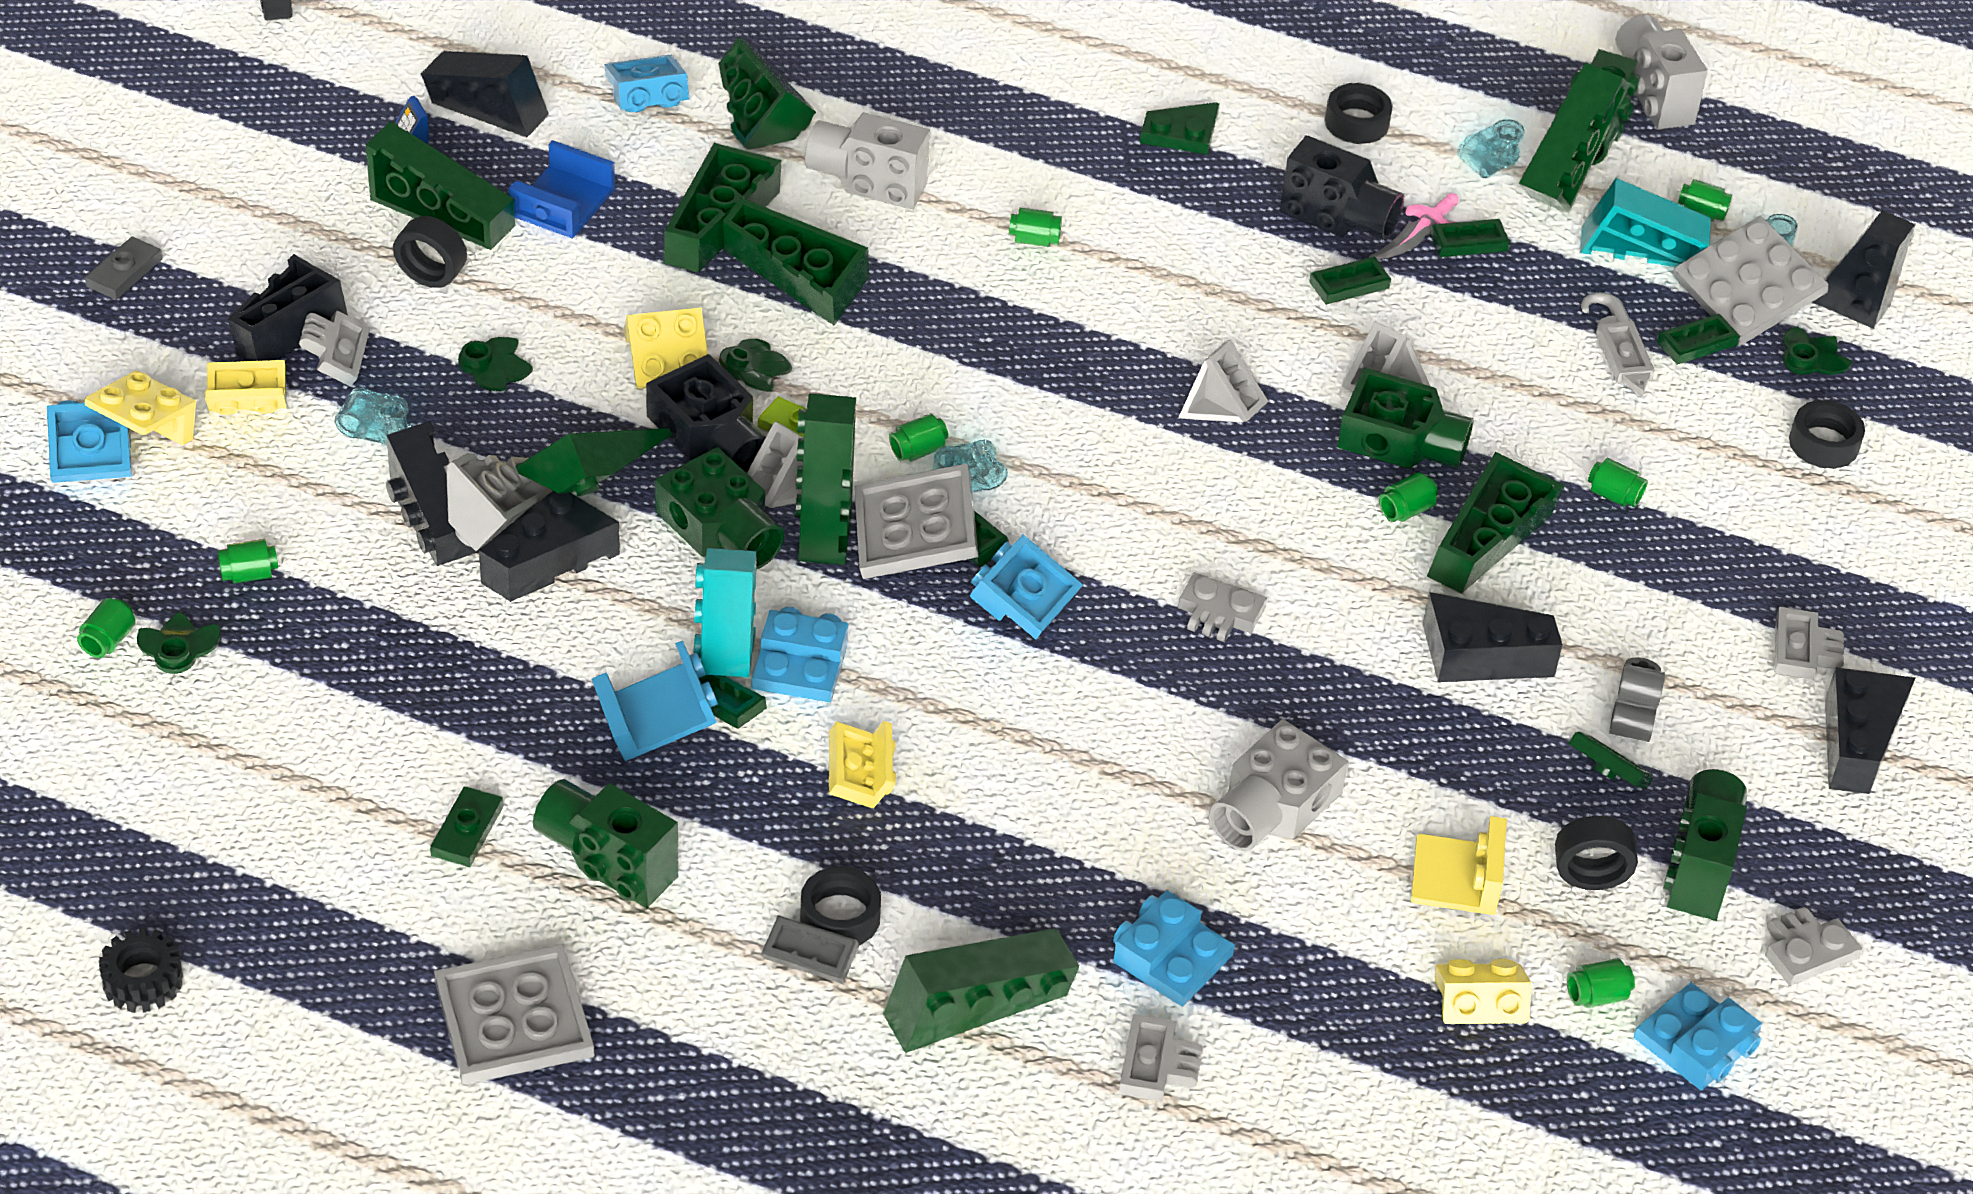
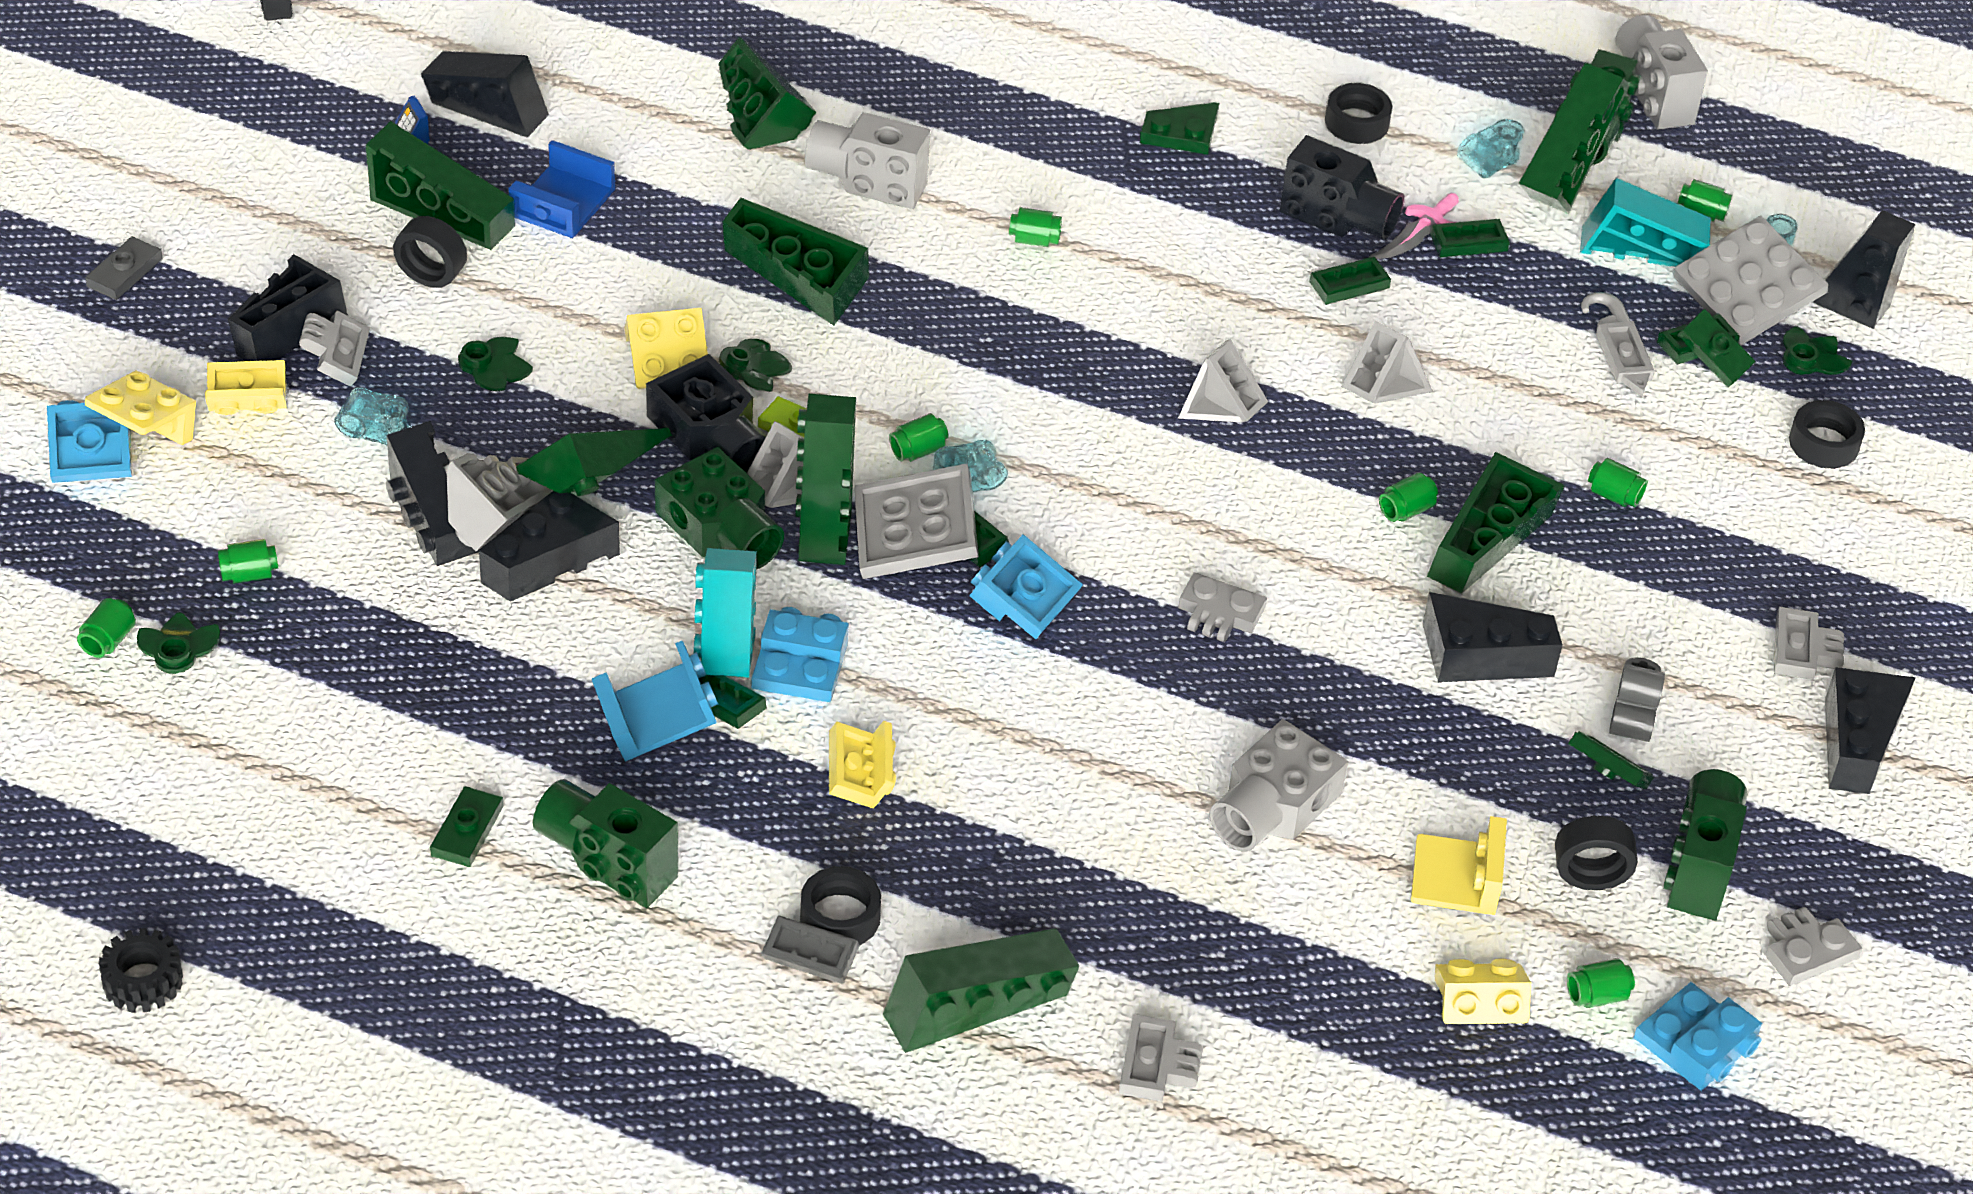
light grey plate [434,944,594,1085] -> none
dark azure plate [604,54,689,112] -> none
dark green wedge [664,143,782,272] -> none
dark azure plate [1113,890,1235,1007] -> none
dark green brick [1337,367,1474,469] -> none
none -> dark green plate [1677,309,1756,388]

